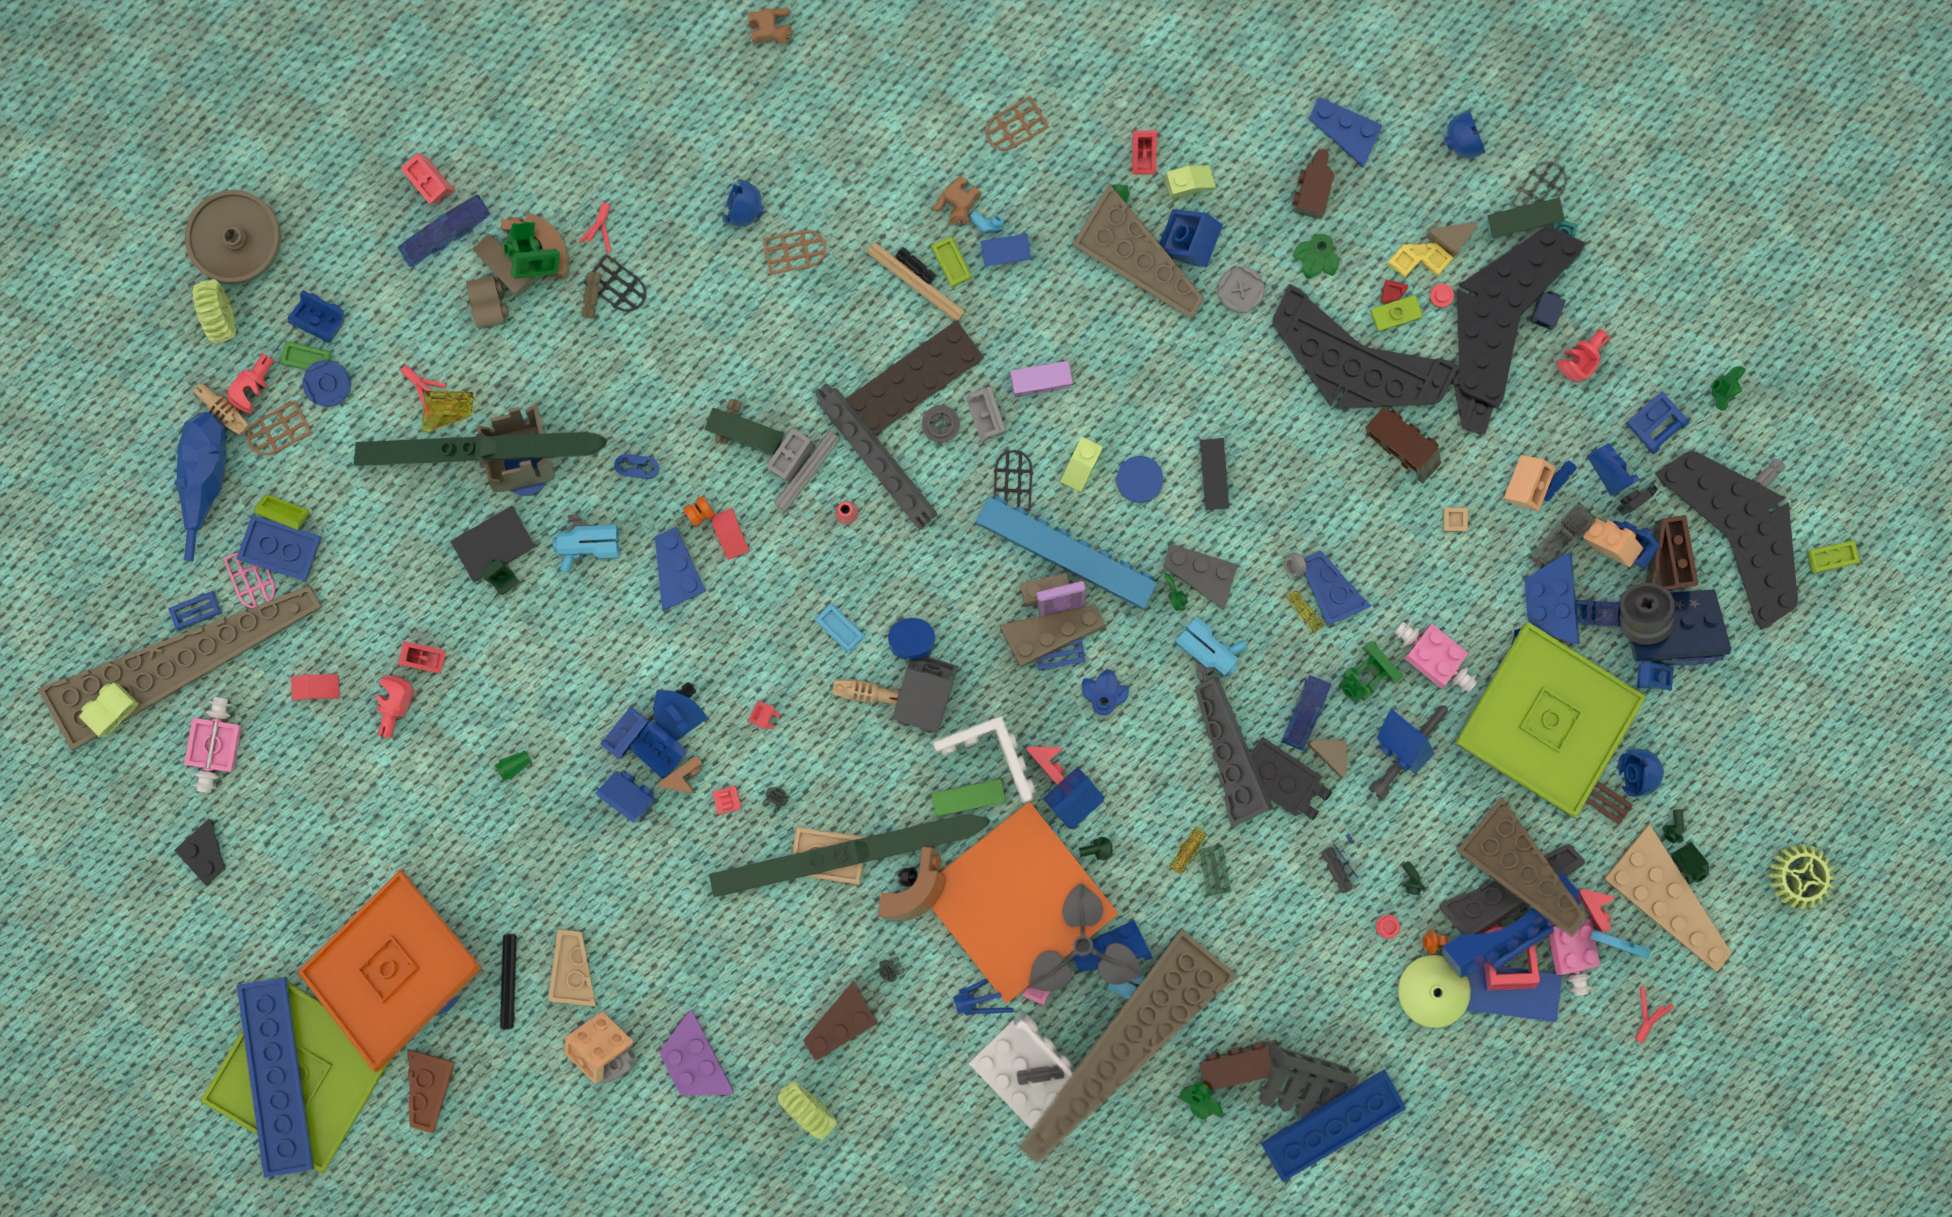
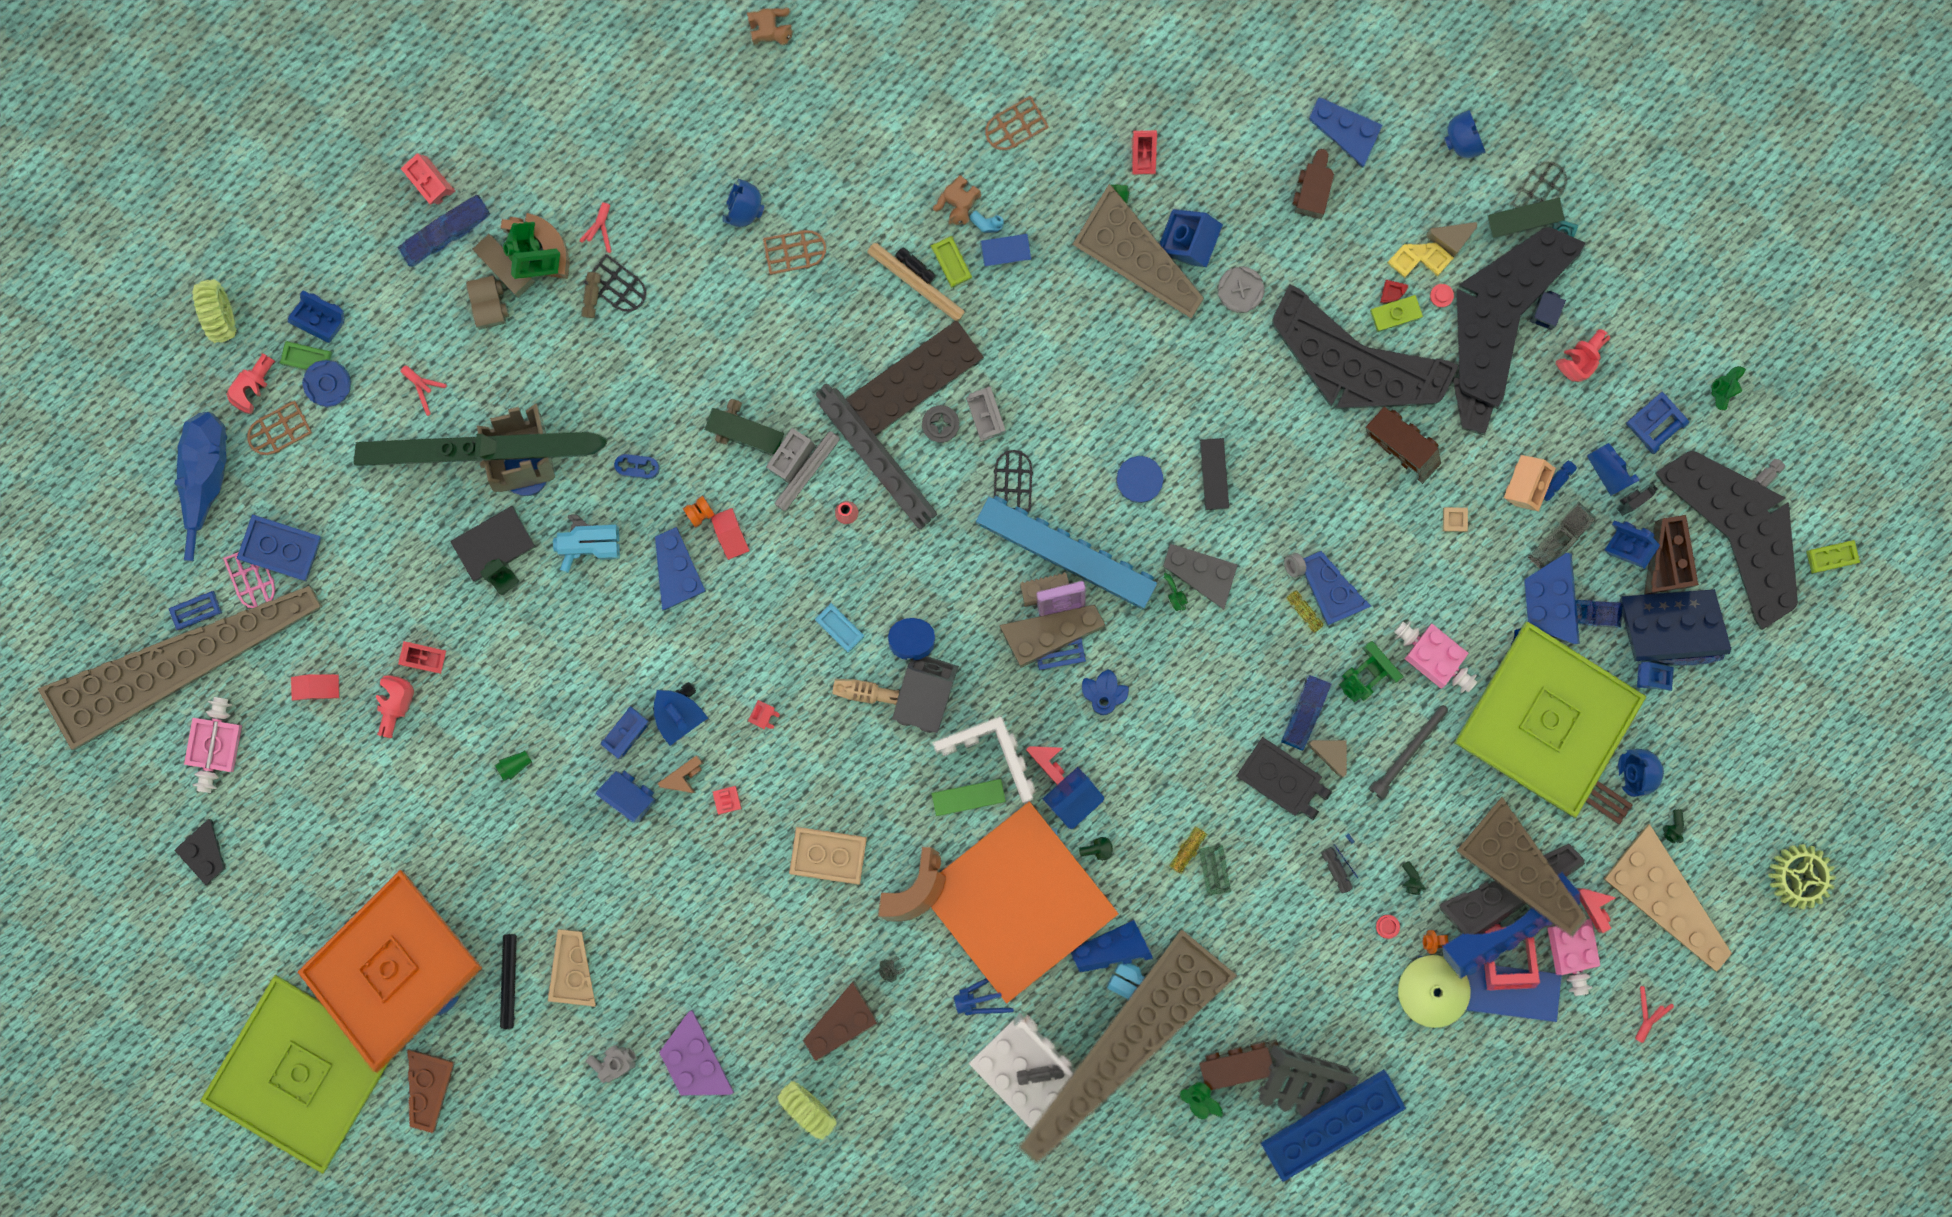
yellowish green brick [79,683,139,738] -> none
dark tan dish [185,190,281,284] -> none
tan hinge [193,383,250,436] -> none
blue plate [236,977,314,1178] -> none
lime tile [254,494,309,530] -> none
clear yellow wing [421,391,474,432] -> none
light nougat bracket [564,1012,633,1084] -> none
blue bracket [629,721,688,779] -> none
dark green piece [709,815,990,897] -> none
clear smoke plate [763,787,788,813] -> none
black hinge [897,867,918,887] -> none
lavender piece [1010,361,1073,397] -> none
bright pink tile [1022,985,1050,1005] -> none
dark grey plant [1029,883,1141,991] -> none
yellowish green slope [1060,437,1103,492] -> none
yellowish green slope [1165,166,1216,200] -> none
medium azure piece [1174,616,1247,682] -> none
dark grey wing [1195,677,1274,827] -> none
green plate [1293,234,1339,278] -> none
blue slope [1376,709,1435,774] -> none
blue bar [1490,925,1554,970] -> none
light nougat brick [1583,518,1643,567] -> none
medium azure tile [1590,930,1651,959] -> none
dark grey wheel [1619,583,1674,645] -> none
dark green bracket [1671,842,1709,885] -> none

